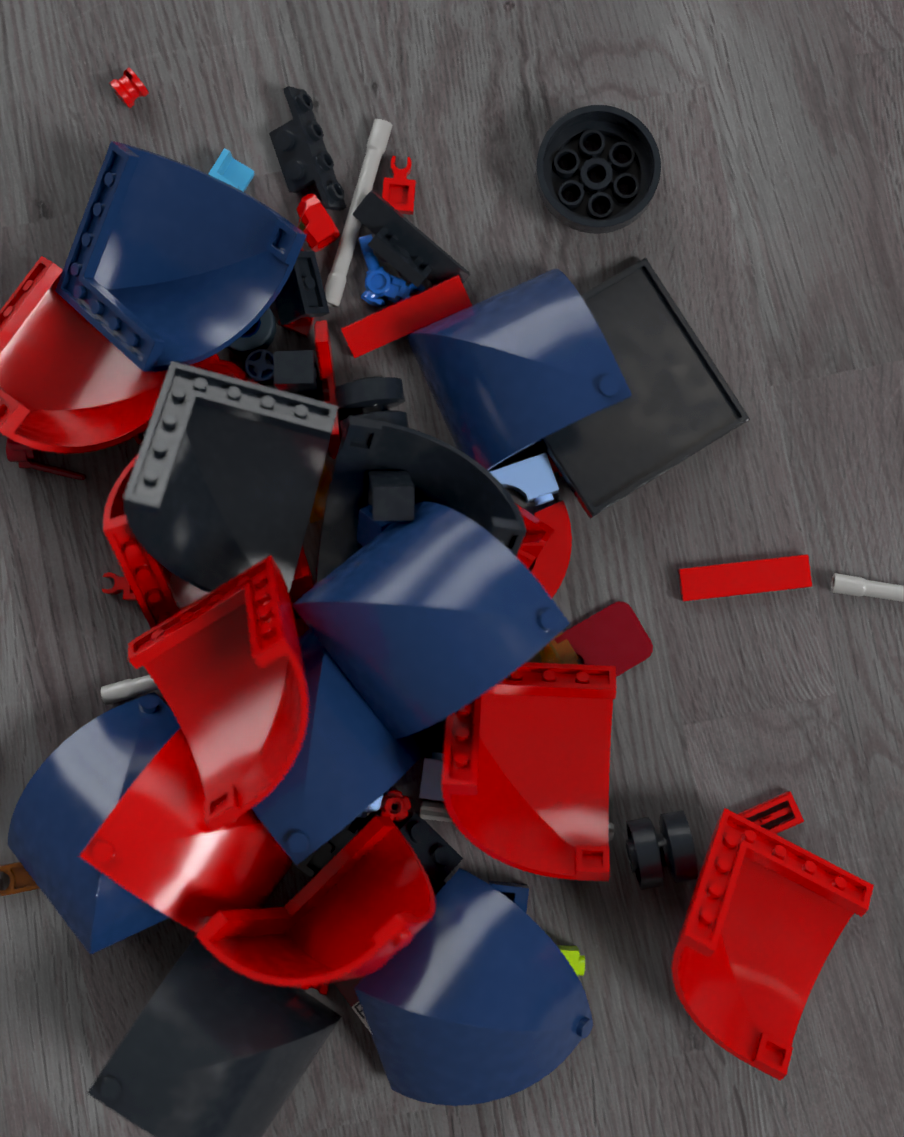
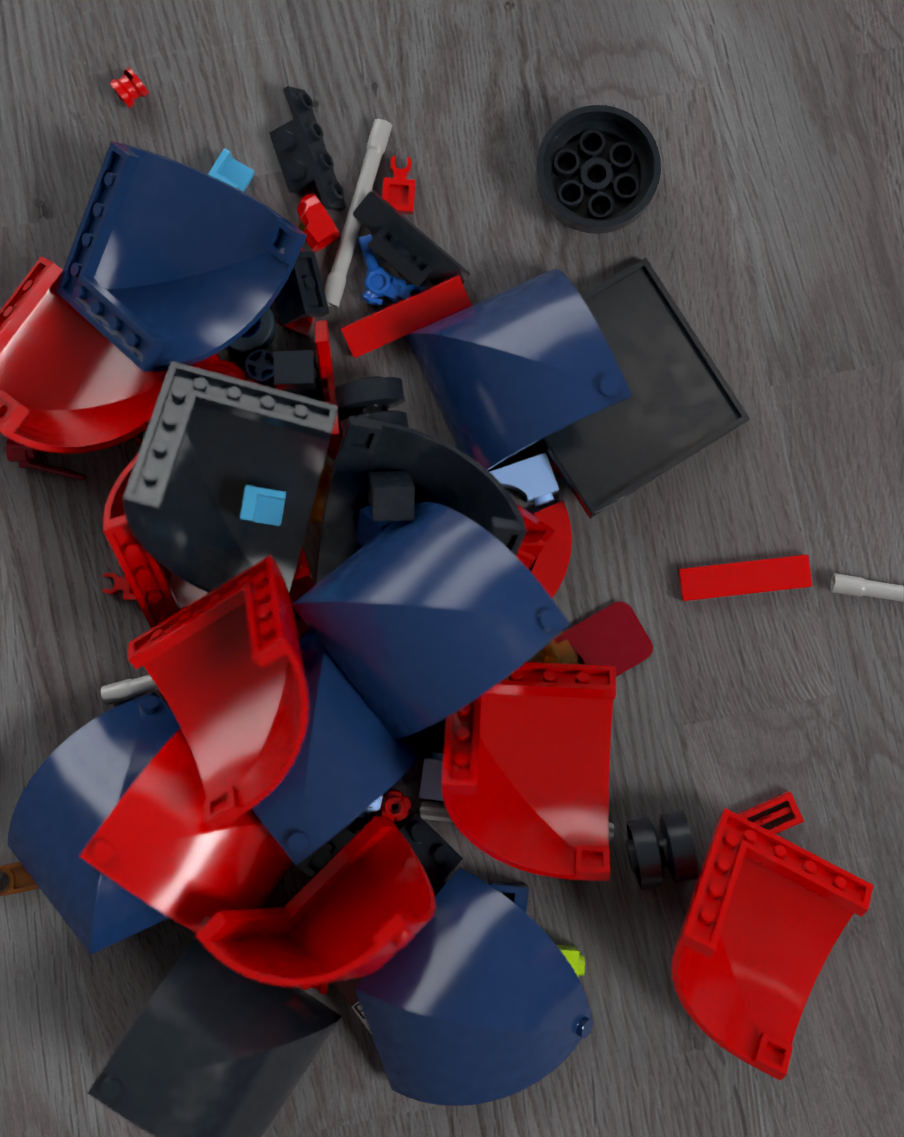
none -> dark azure panel [240,485,286,526]

